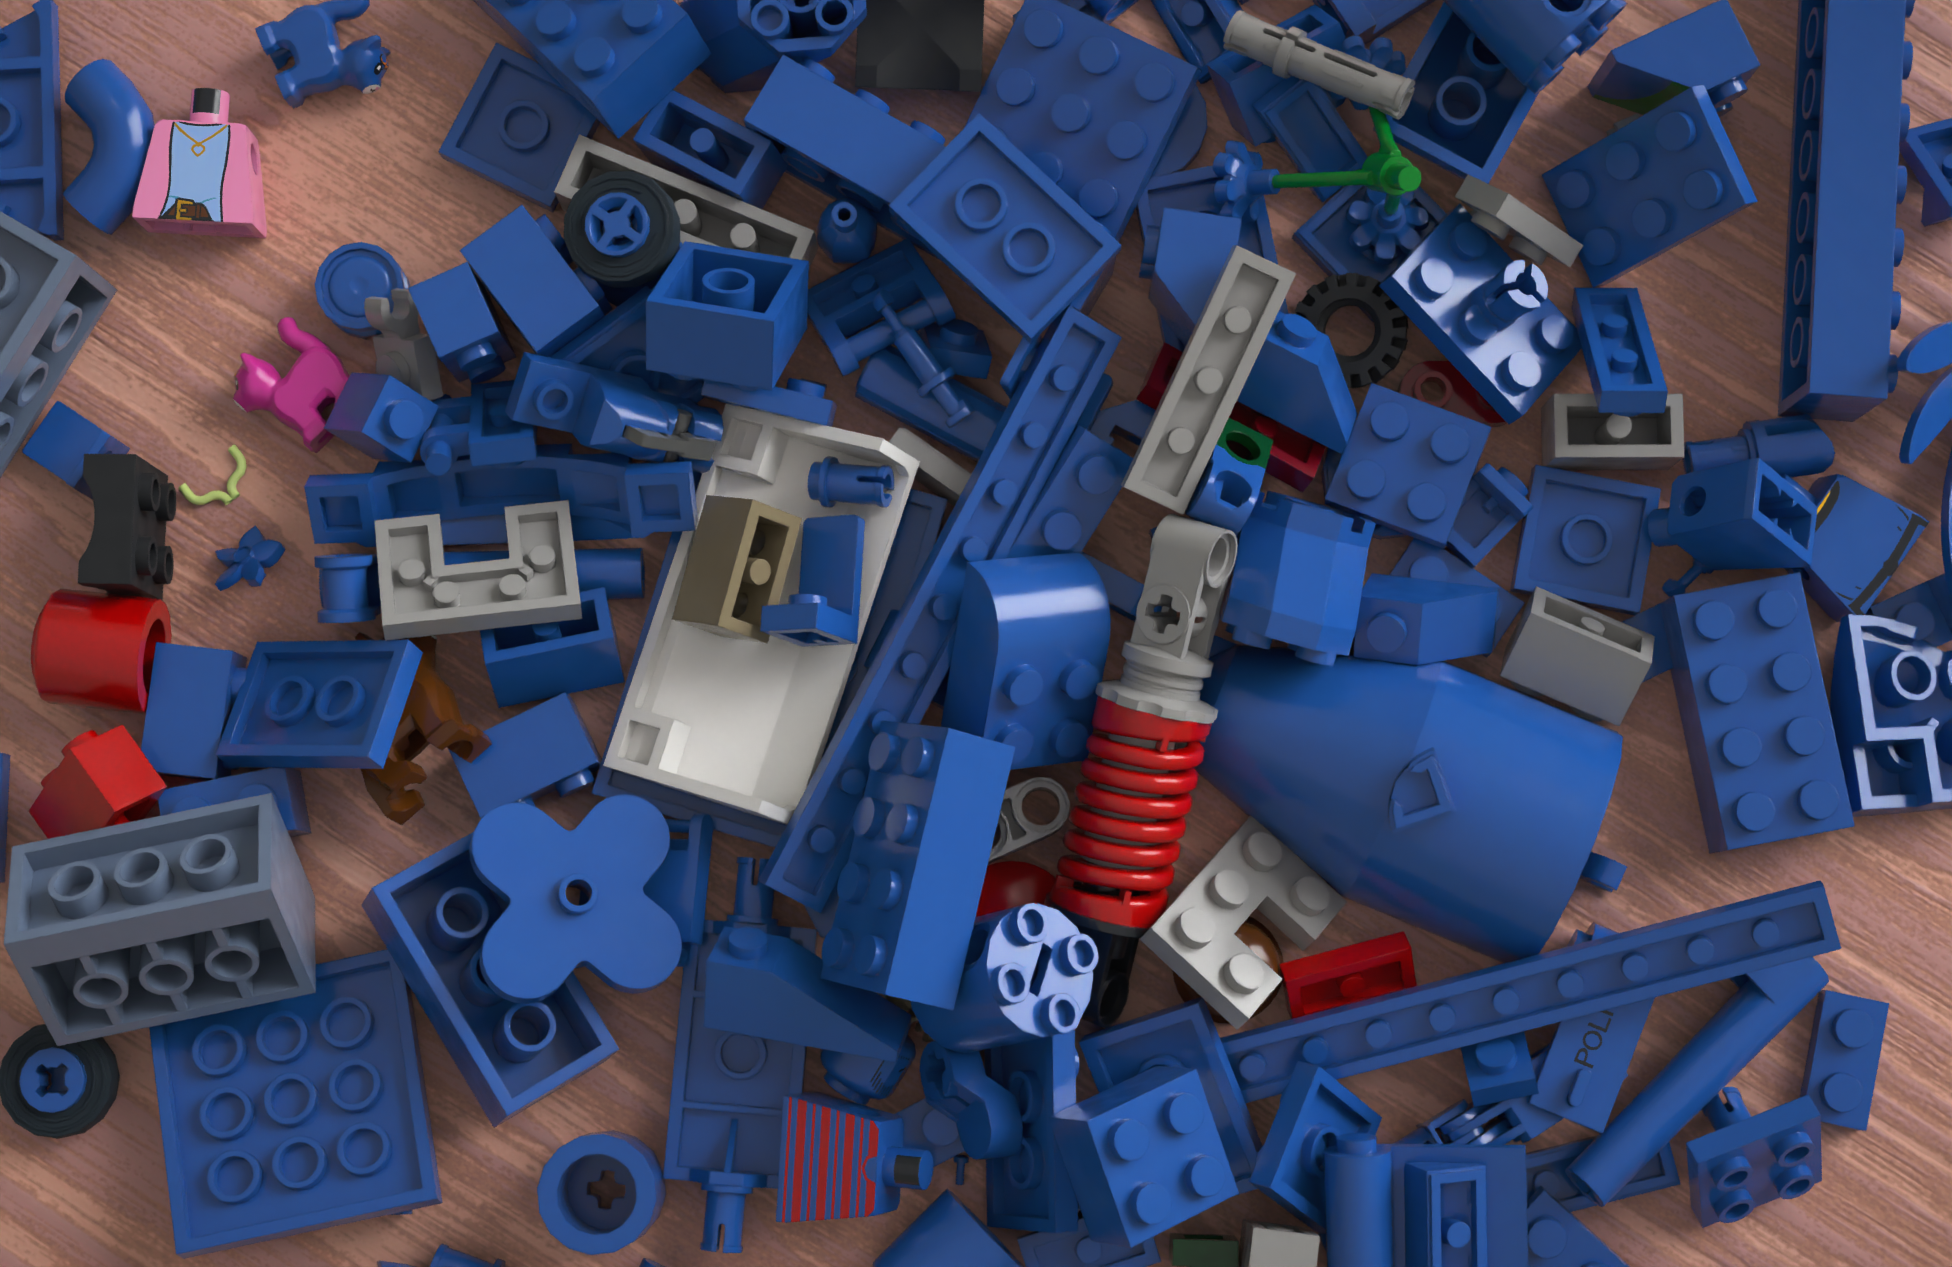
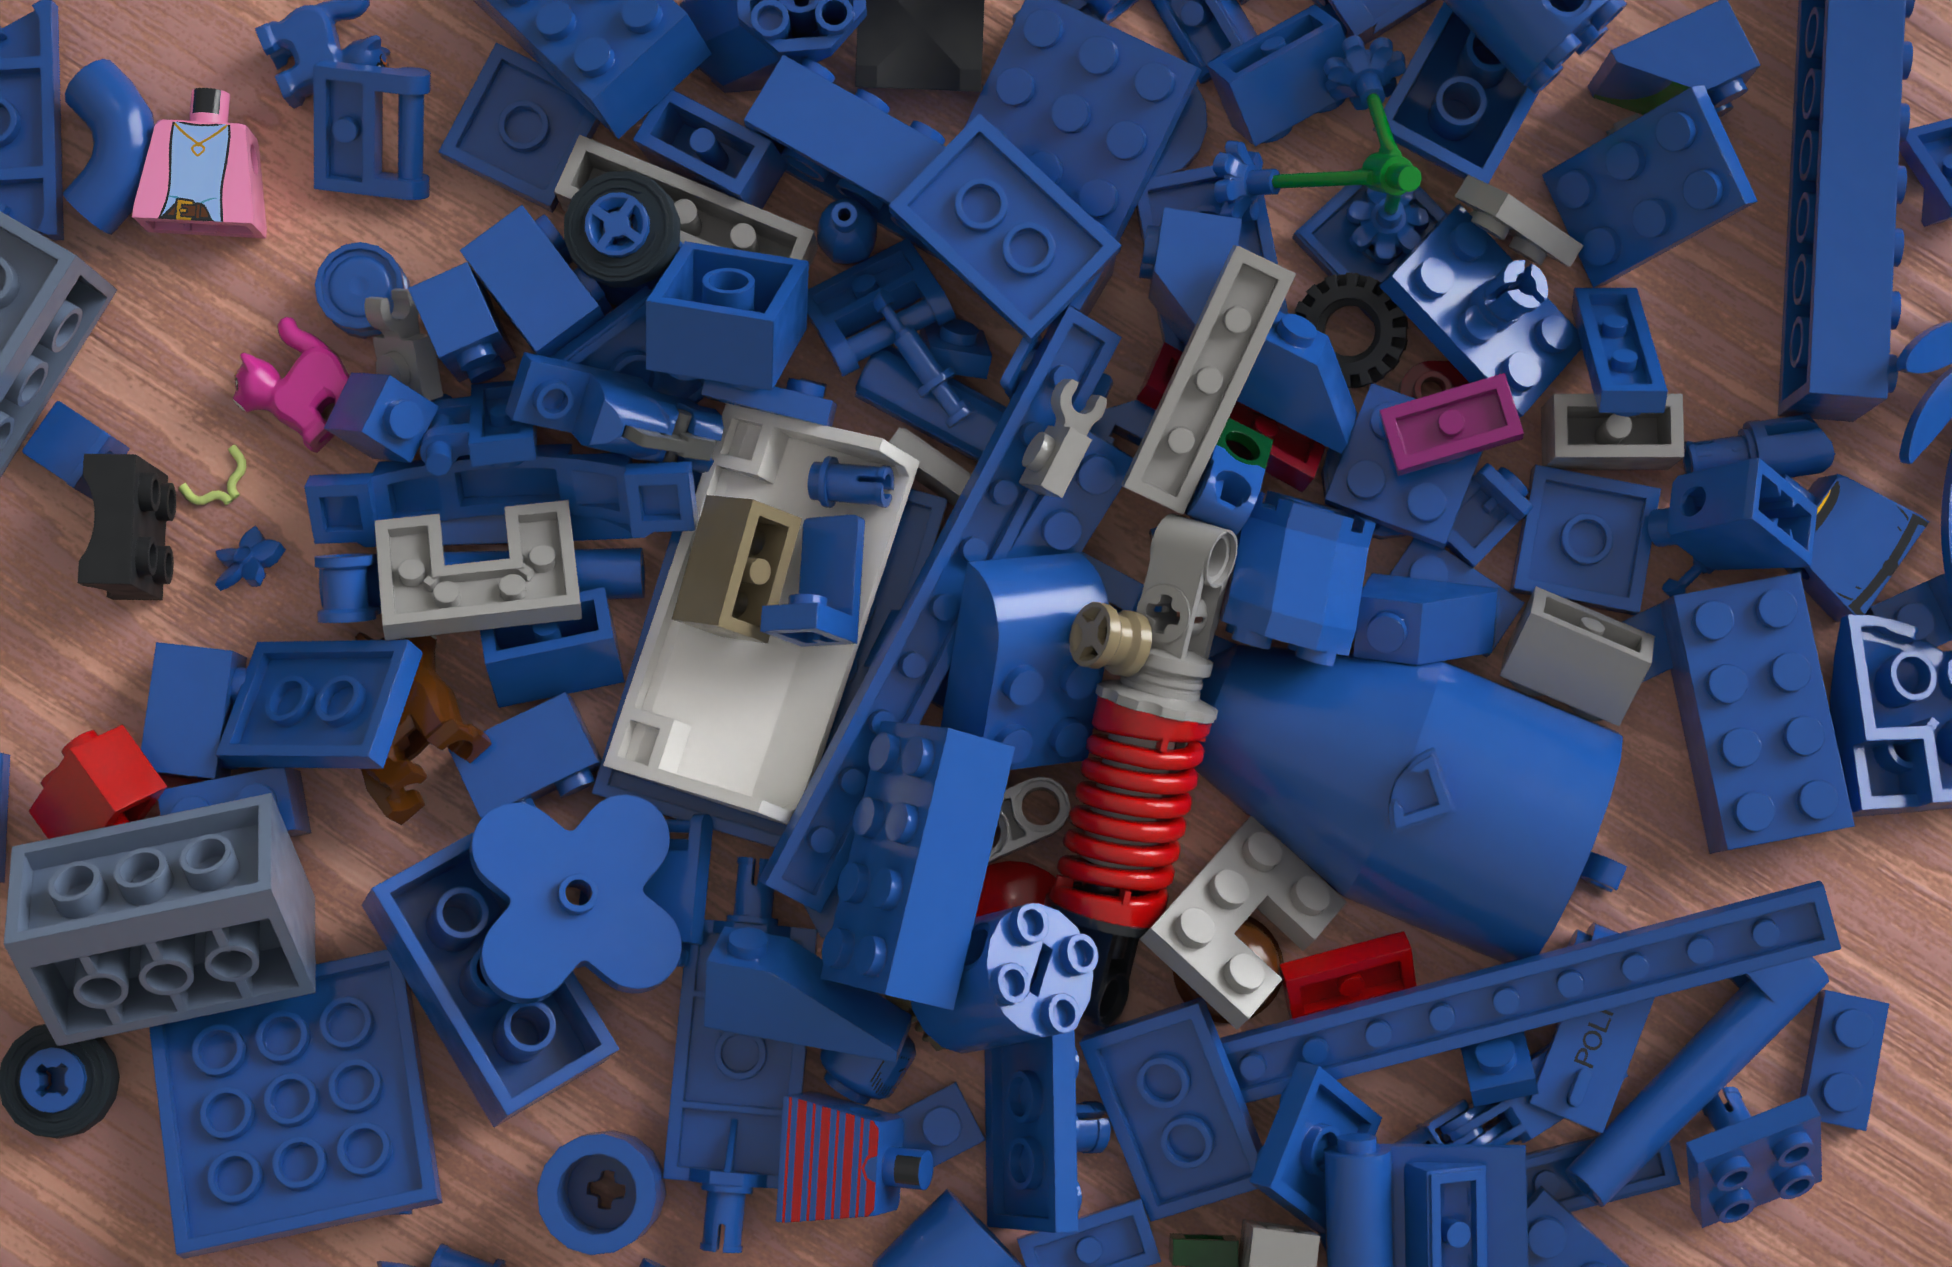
red piece [31,589,172,714] -> none
blue piece [920,1041,1023,1160] -> none
blue piece [954,1155,969,1185] -> none
blue brick [1048,1066,1239,1248] -> none
light grey pin [1223,10,1415,120] -> none
blue tile [1252,75,1368,202] -> none
none -> blue plate [313,60,431,200]
none -> light grey plate [1019,379,1107,498]
none -> dark tan wheel [1069,602,1152,677]
none -> magenta plate [1379,373,1524,476]

